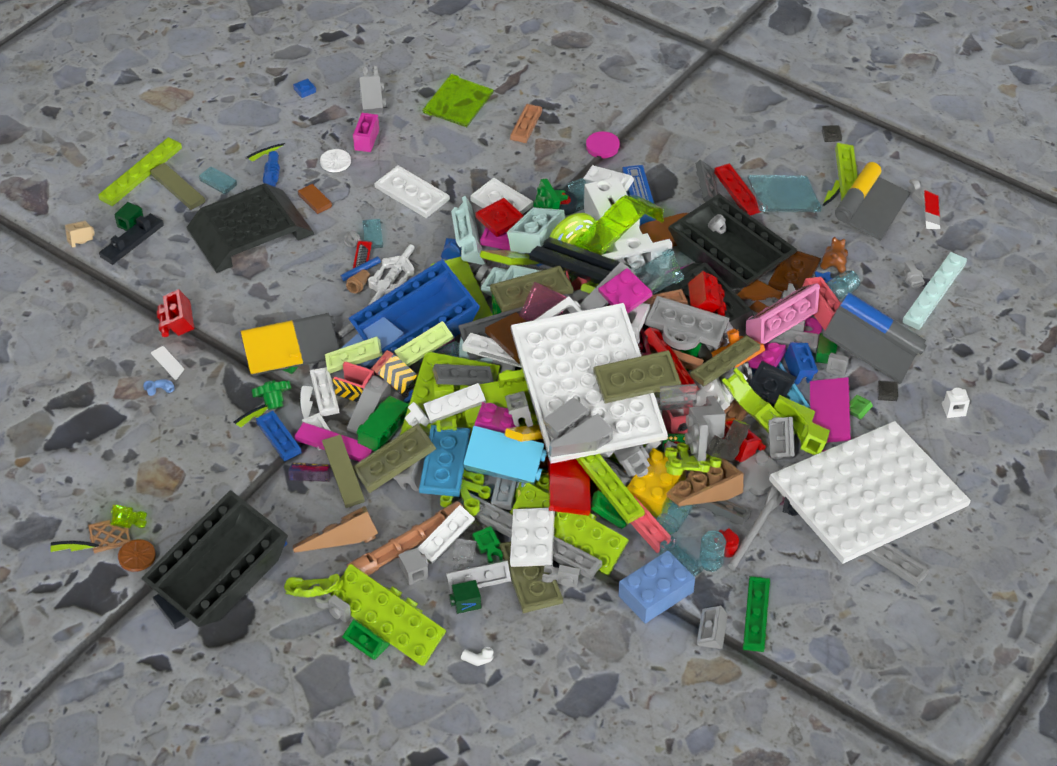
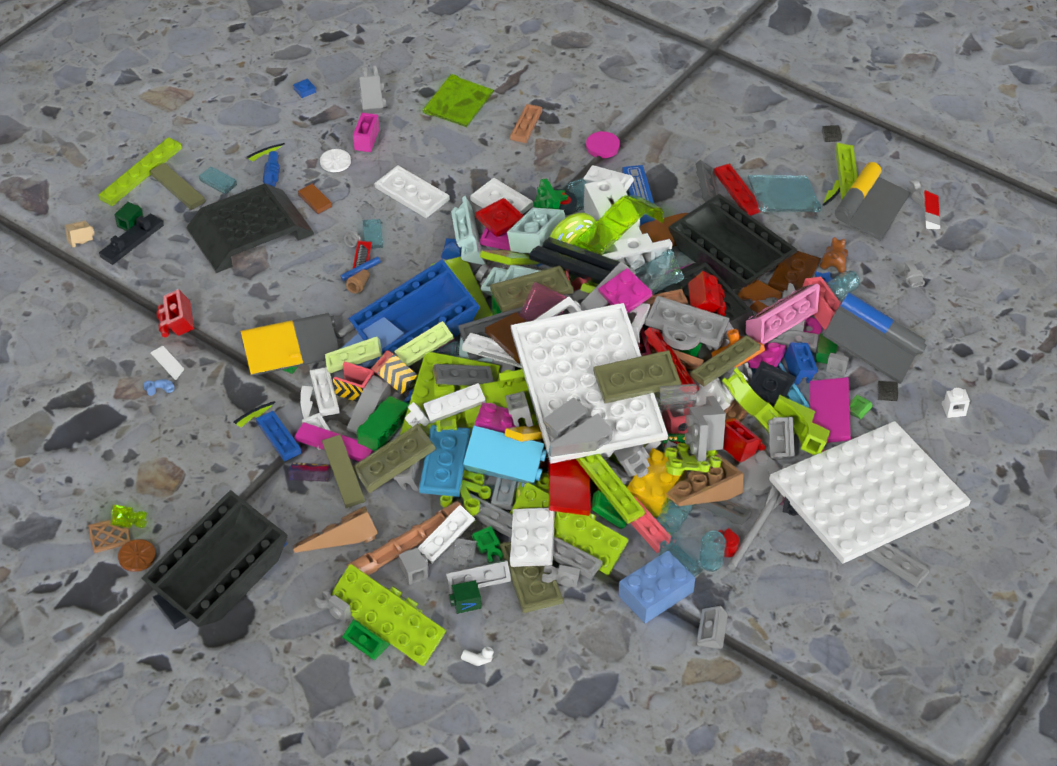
sticker [51,541,99,552] -> none
green plant [251,380,291,410] -> none
lime piece [284,574,343,598] -> none
white bar [368,244,415,305] -> none
clear smoke plate [706,420,750,461] -> none
light grey tile [708,214,726,234] -> none
green tile [743,576,770,652] -> none
light aqua plate [902,252,967,330] -> none

